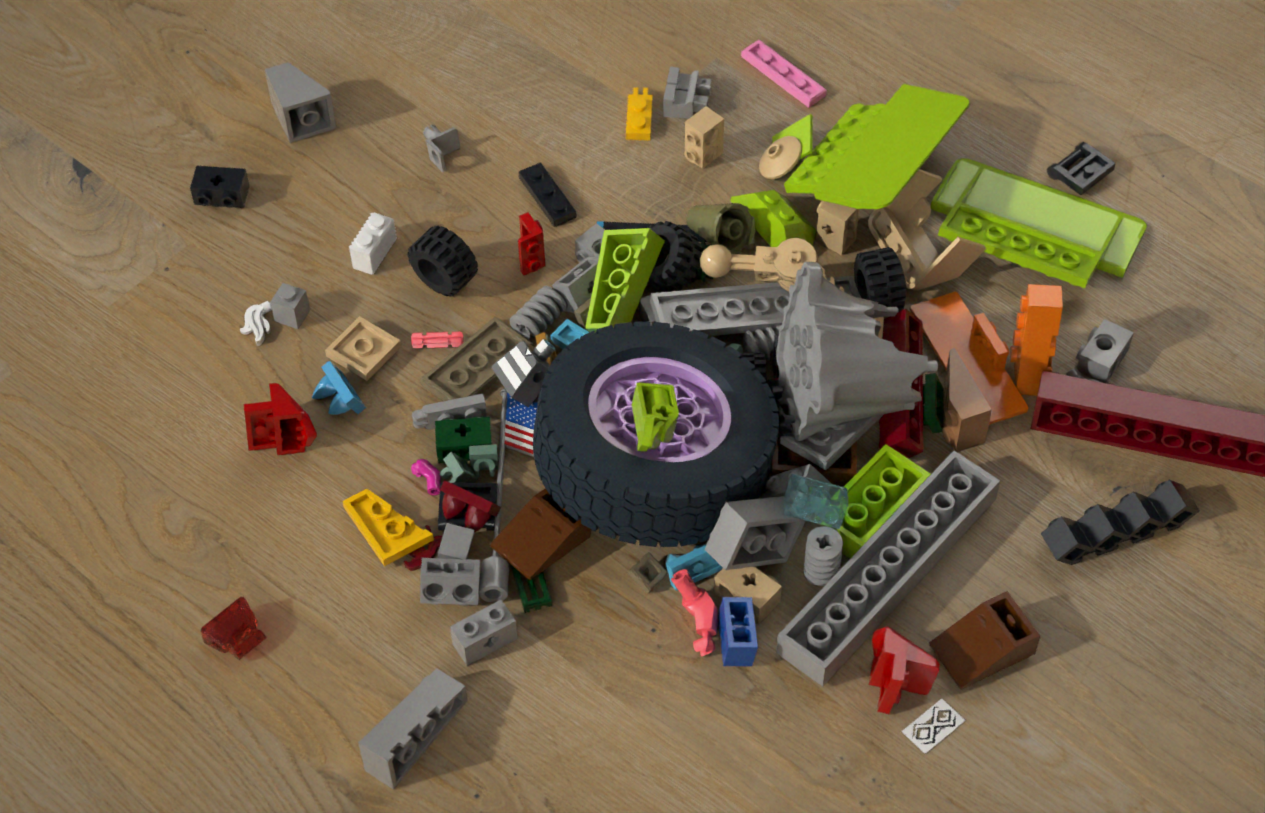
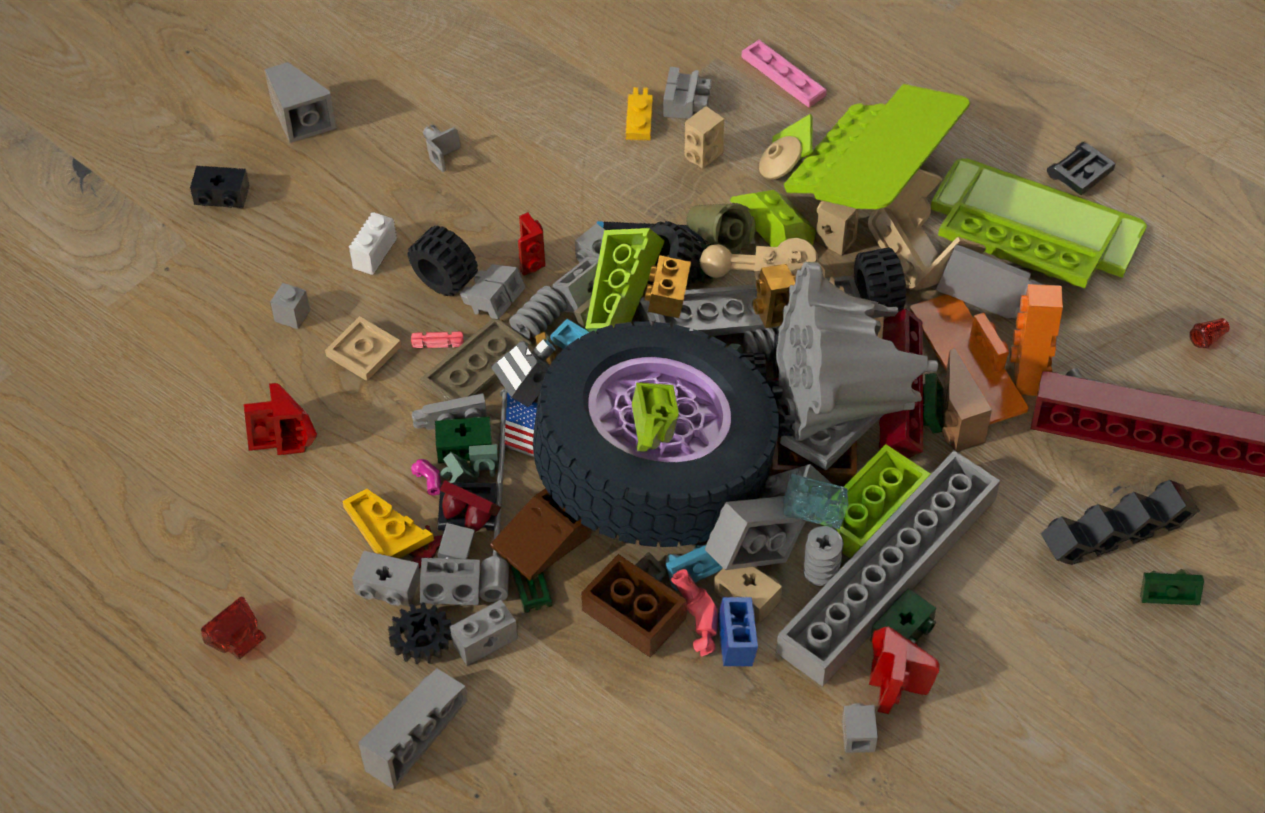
white piece [240,301,272,346] -> none
dark azure tile [312,360,366,415] -> none
black plate [519,162,576,227] -> none
white sticker [902,699,965,754] -> none
reddish brown slope [929,591,1040,690] -> none
light grey brick [1076,319,1134,383] -> none
none -> light grey brick [352,551,420,607]
none -> black gear [388,602,452,664]
none -> light grey hips [460,264,526,319]
none -> reddish brown brick [581,554,687,658]
none -> pearl gold brick [645,255,691,318]
none -> pearl gold brick [753,264,796,329]
none -> light grey brick [842,703,878,753]
none -> dark green brick [870,588,936,645]
none -> light grey tile [936,244,1043,319]
none -> dark green tile [1140,569,1204,606]
none -> clear red cone [1190,318,1230,348]

